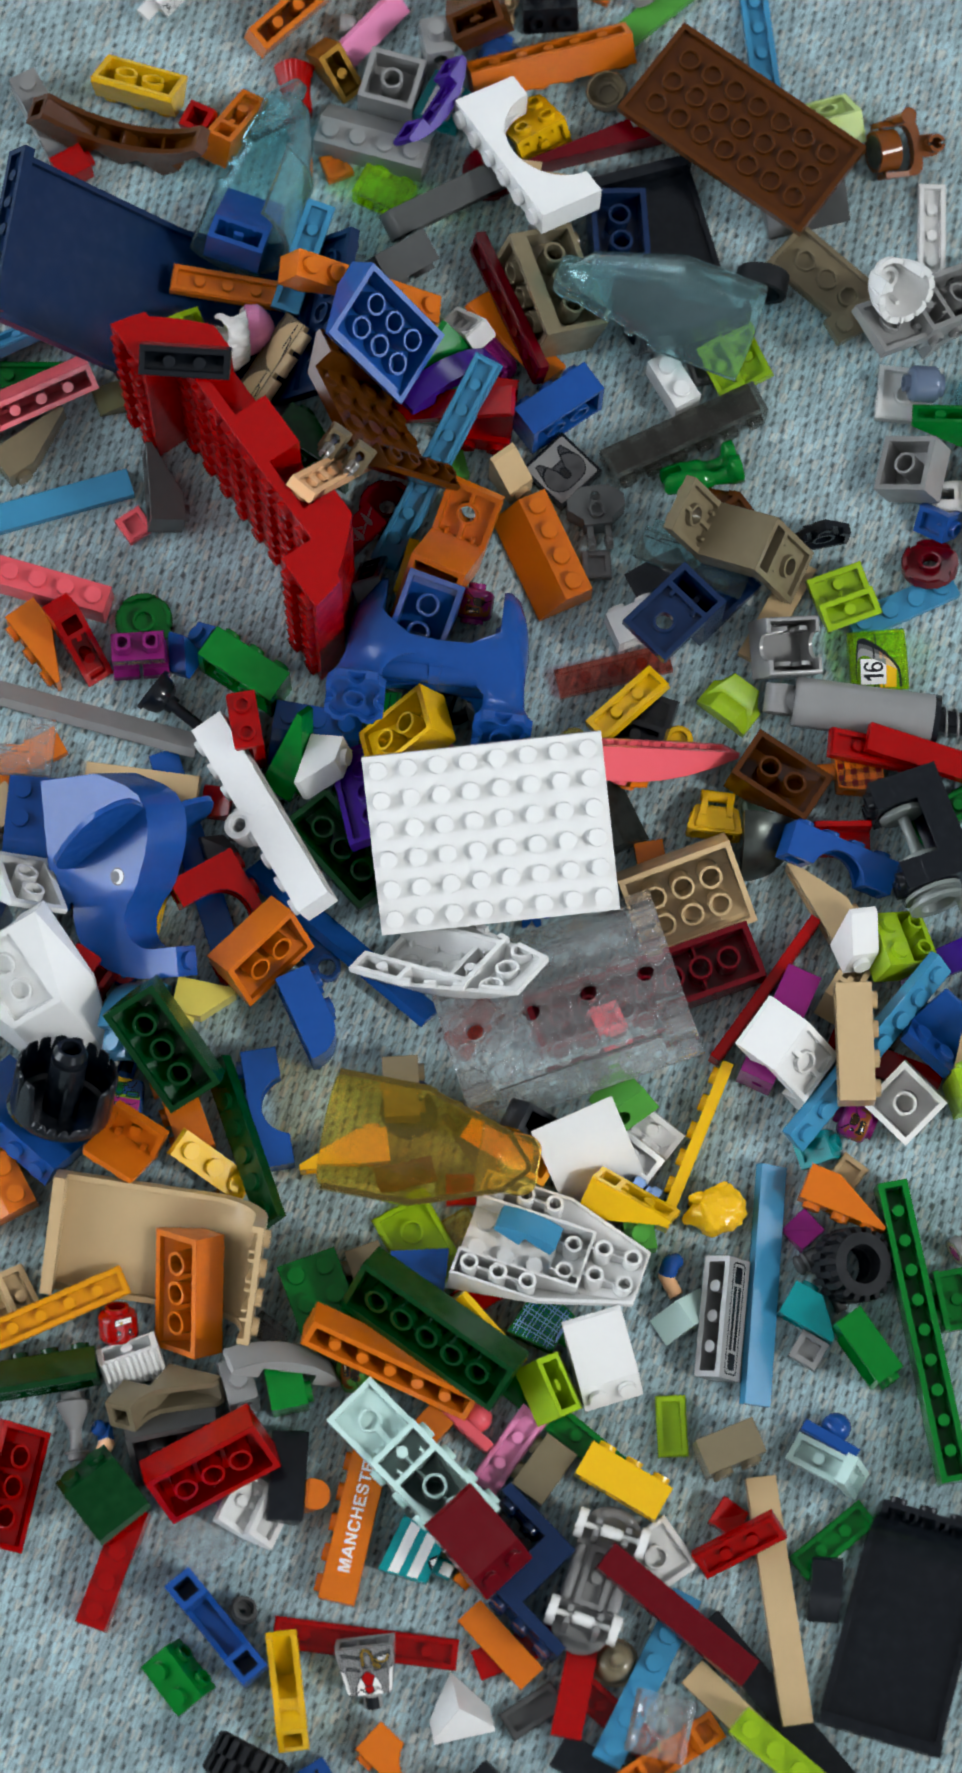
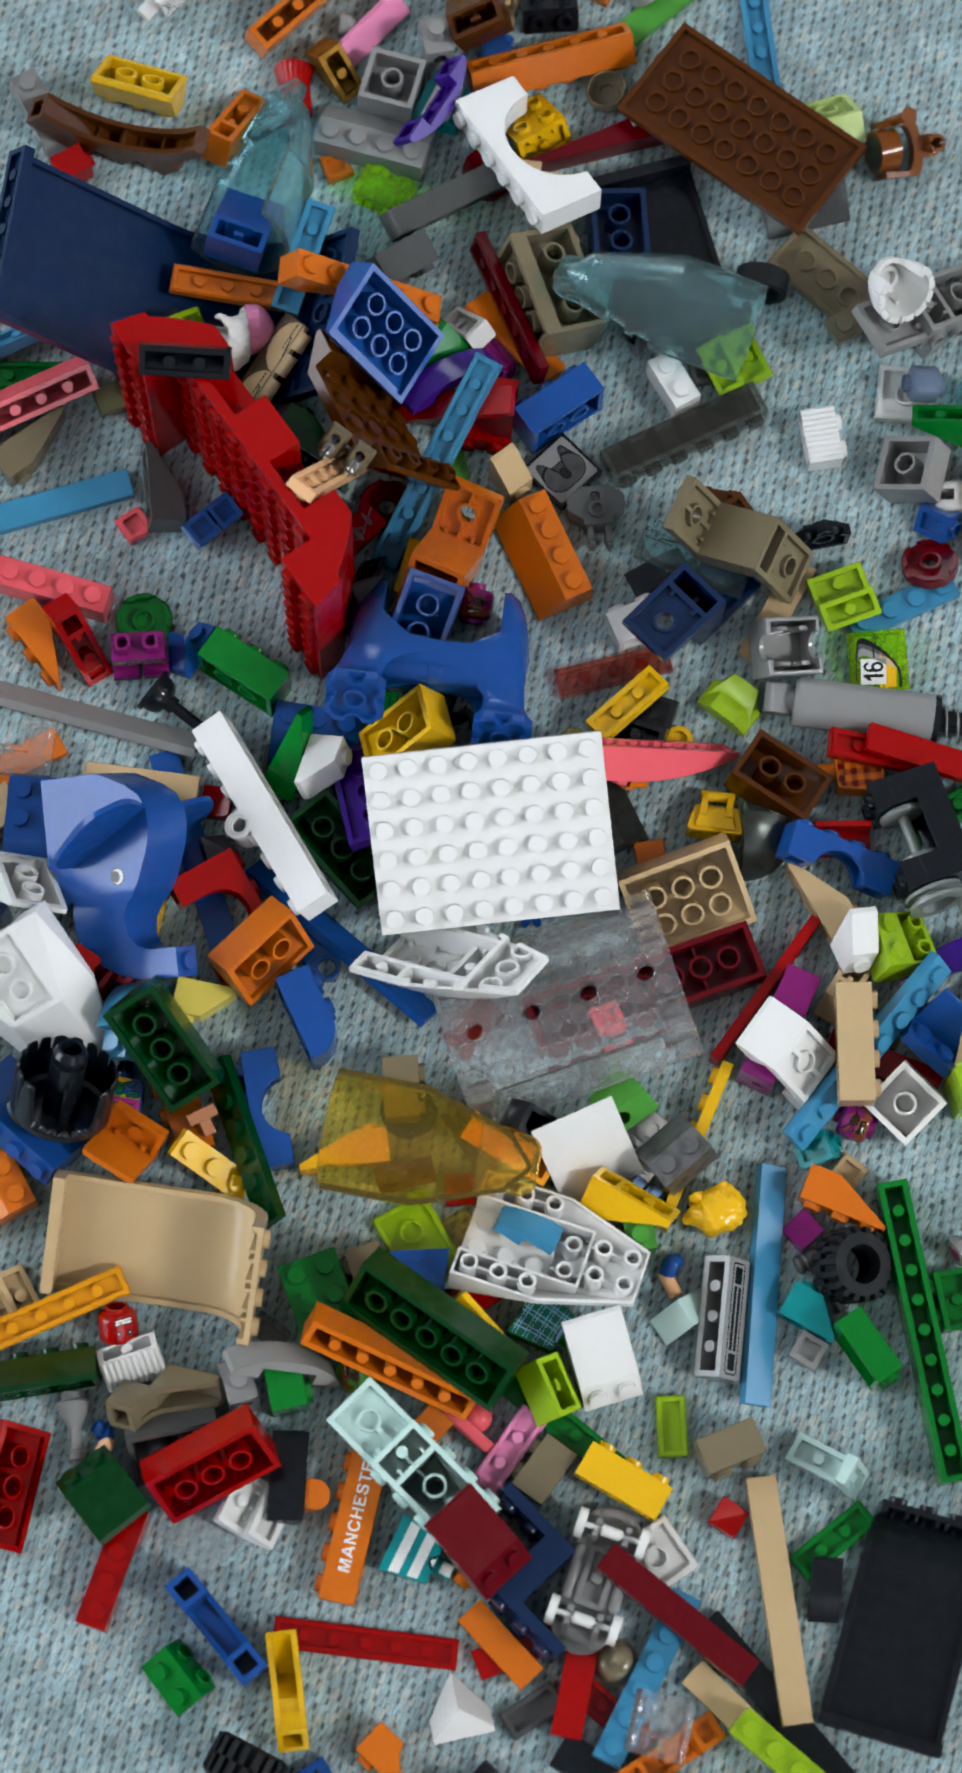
orange slope [155,1227,225,1360] -> none
red brick [178,99,218,128] -> none
red panel [226,690,267,768] -> none
dark grey plate [227,1596,257,1626] -> none
torso [334,1633,395,1710] -> none
flat silver tile [581,550,612,581] -> none
green piece [659,439,745,495] -> none
red tile [691,1509,787,1579] -> none
blue tile [799,1412,860,1456] -> none
white tile [917,183,946,273] -> none
none -> blue hips [180,491,244,550]
none -> nougat tile [185,1103,218,1137]
none -> flat silver slope [635,1113,719,1196]
none -> white brick [797,405,847,471]

